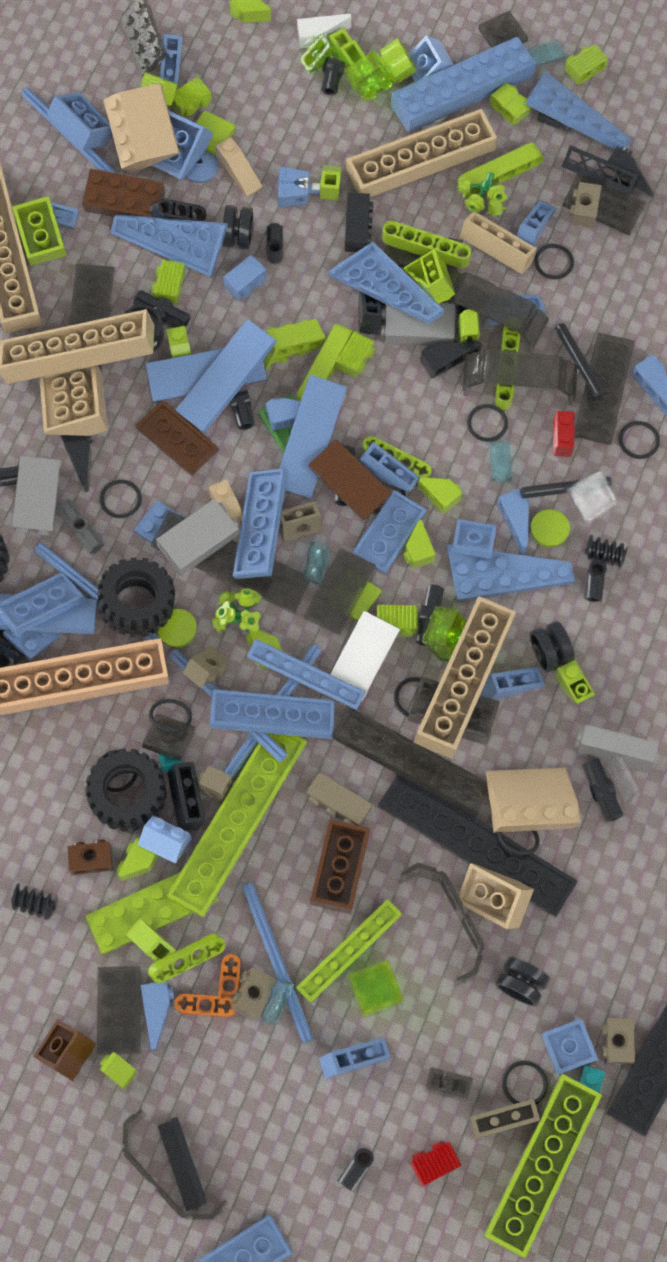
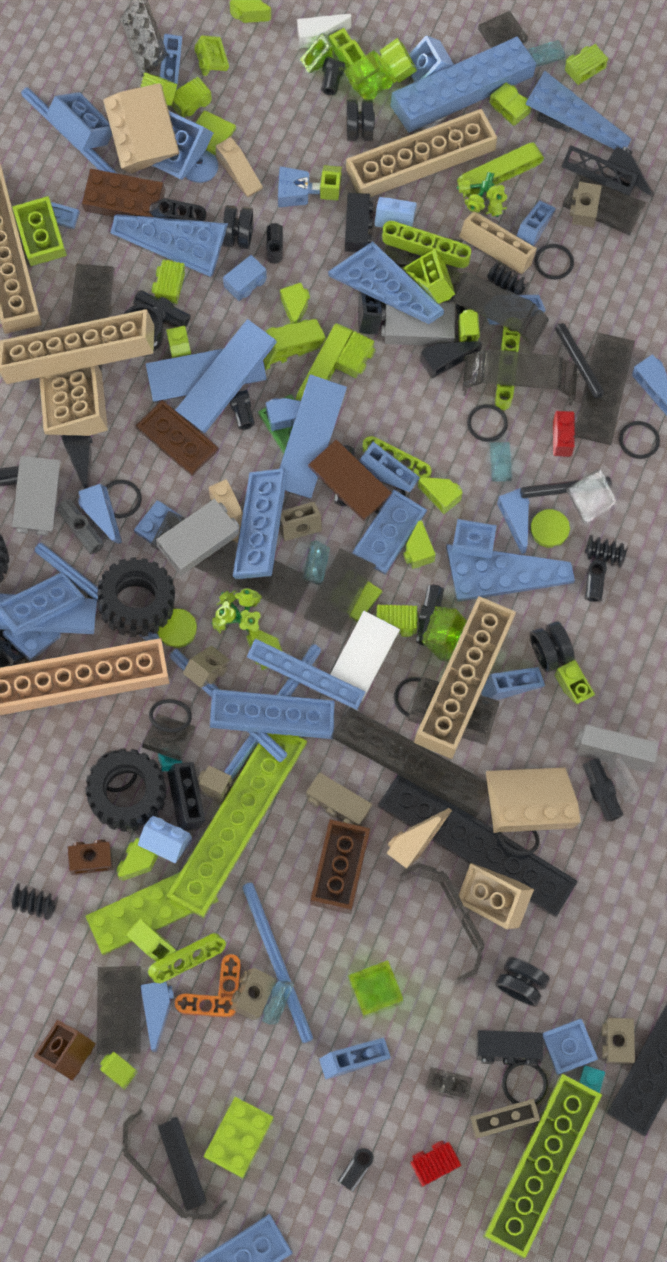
lime plate [296,899,402,1004] -> none
none -> medium blue slope [78,484,122,544]
none -> lime bracket [194,35,229,76]
none -> lime brick [203,1097,274,1179]
none -> lime slope [280,282,310,324]
none -> black wheel [346,99,375,141]
none -> light blue slope [375,197,417,228]
none -> tan slope [387,808,452,869]
none -> black brick [476,1030,543,1066]
none -> black piece [487,260,529,296]

